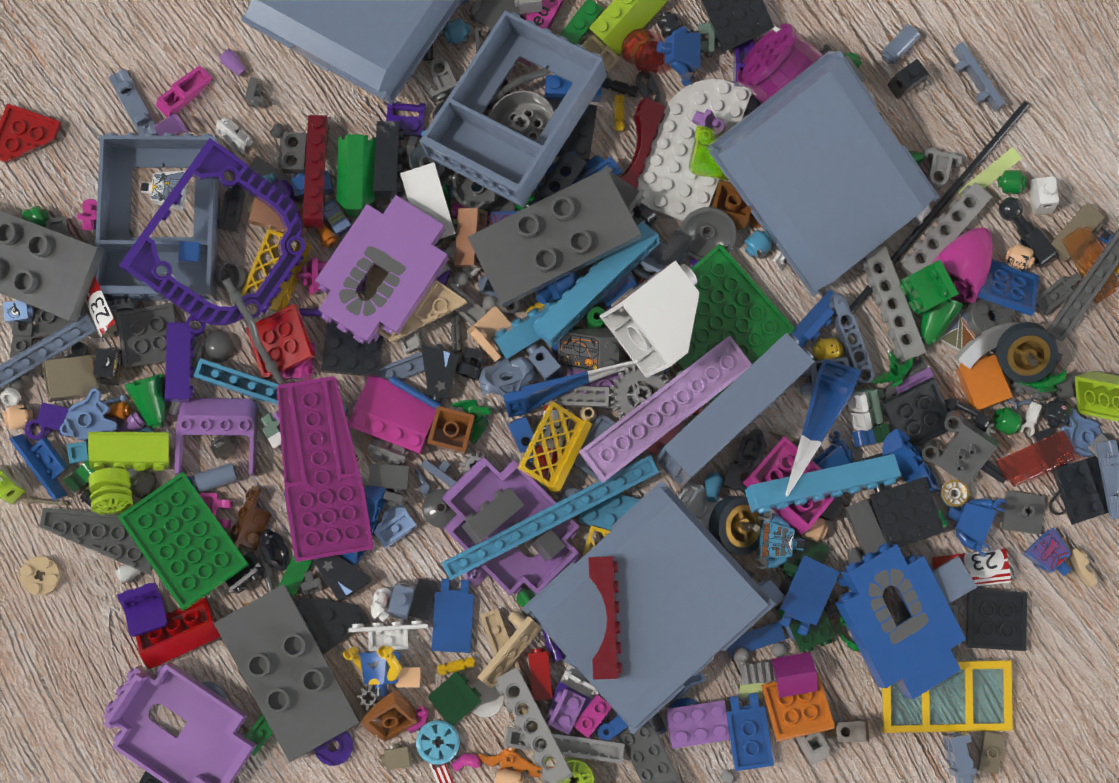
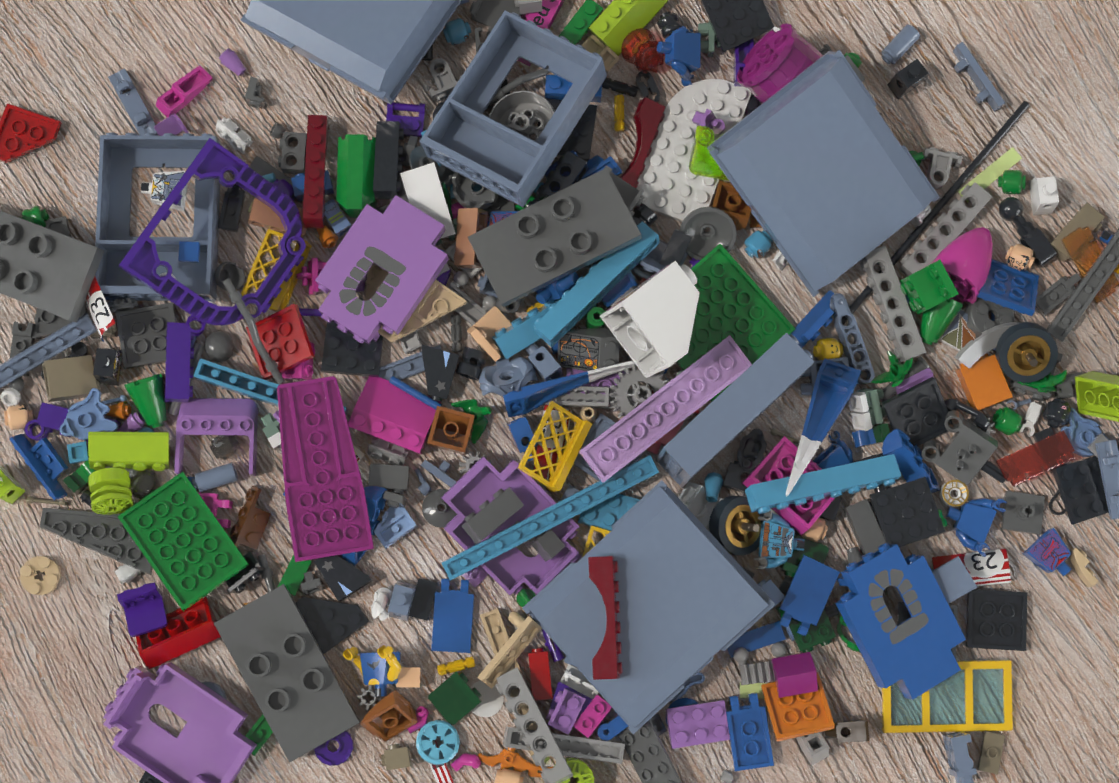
light blue brick [3,301,35,325] -> none
dark pink hips [77,199,97,230] -> none
black arm [259,529,289,571] -> none
white bracket [348,621,428,652] -> none

